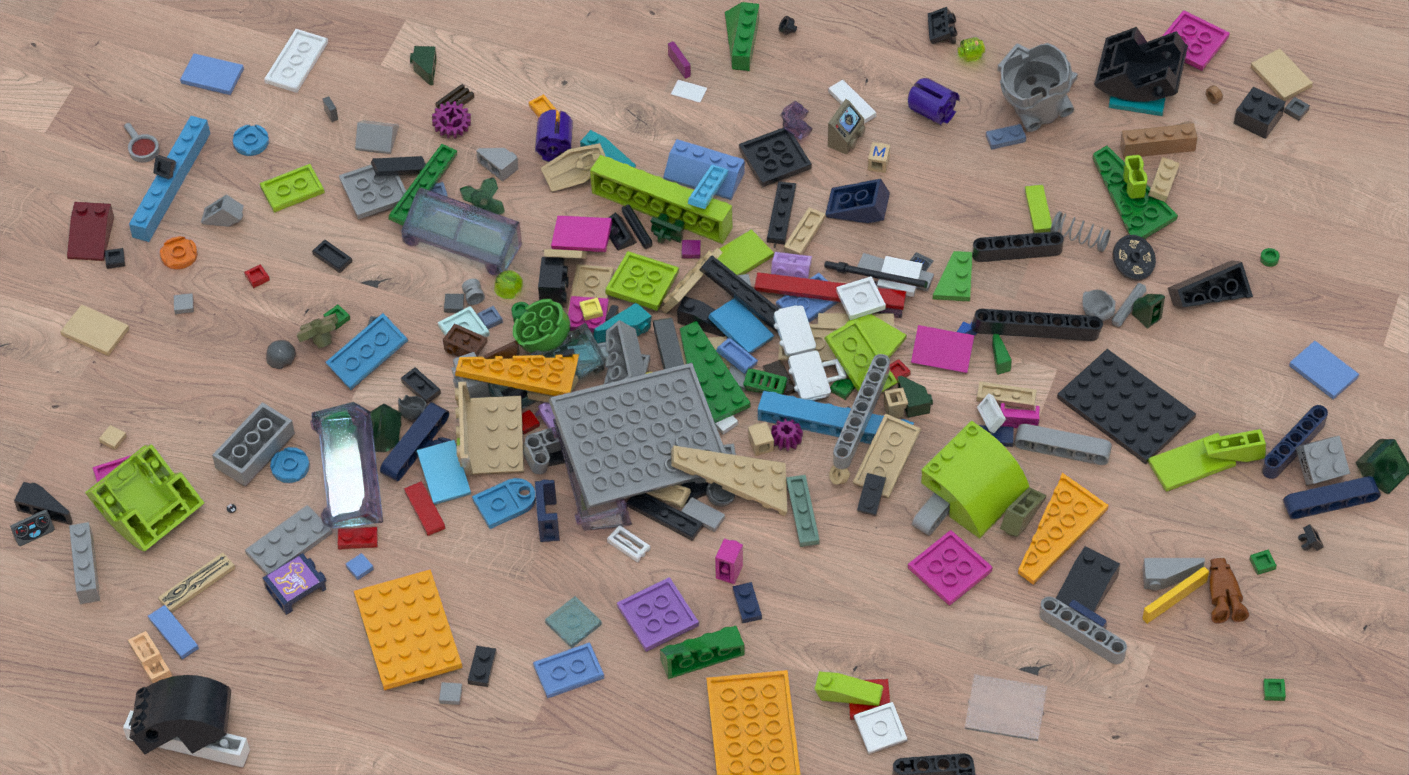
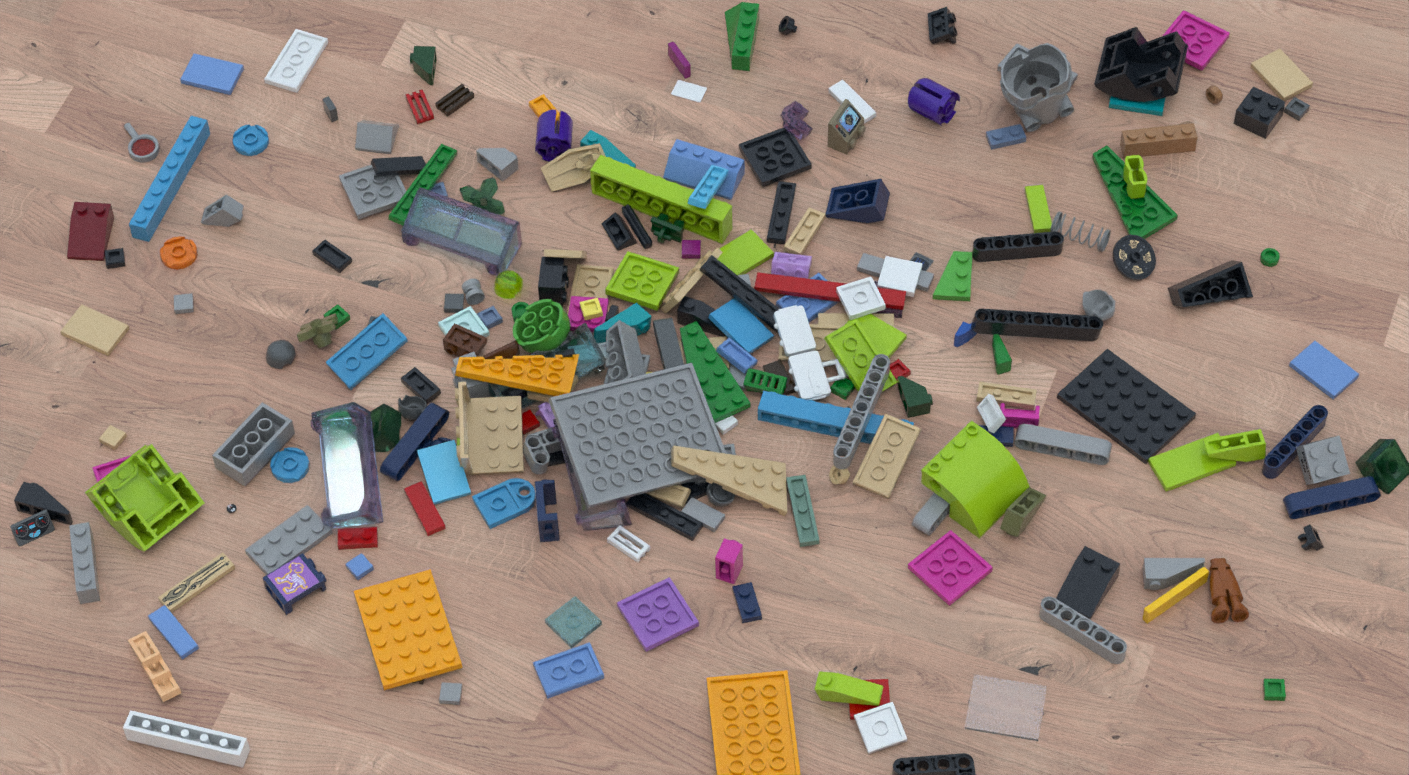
black slope [129,675,232,755] -> none
black tile [153,155,177,179] -> none
red tile [244,264,270,288] -> none
lime tile [260,164,325,213] -> none
magenta gear [432,101,471,138] -> none
black plate [468,645,497,687] -> none
dark pink tile [551,215,612,252] -> none
green wedge [660,625,745,679] -> none
tan brick [748,422,774,456] -> none
magenta gear [771,418,803,451] -> none
black bar [824,261,928,288] -> none
black plate [857,473,886,516] -> none
tan brick [868,142,890,173] -> none
tan brick [884,388,908,418] -> none
dark pink tile [911,325,975,373] -> none
clear neon green head [957,37,985,62] -> none
light orange wing [1018,472,1109,585] -> none
dark blue tile [1069,600,1107,629] -> none
light grey axle [1112,283,1146,327] -> none
dark green slope [1132,294,1165,329] -> none
tan plate [1148,157,1180,202] -> none
green tile [1249,549,1277,575] -> none
none -> red tile [405,90,434,124]

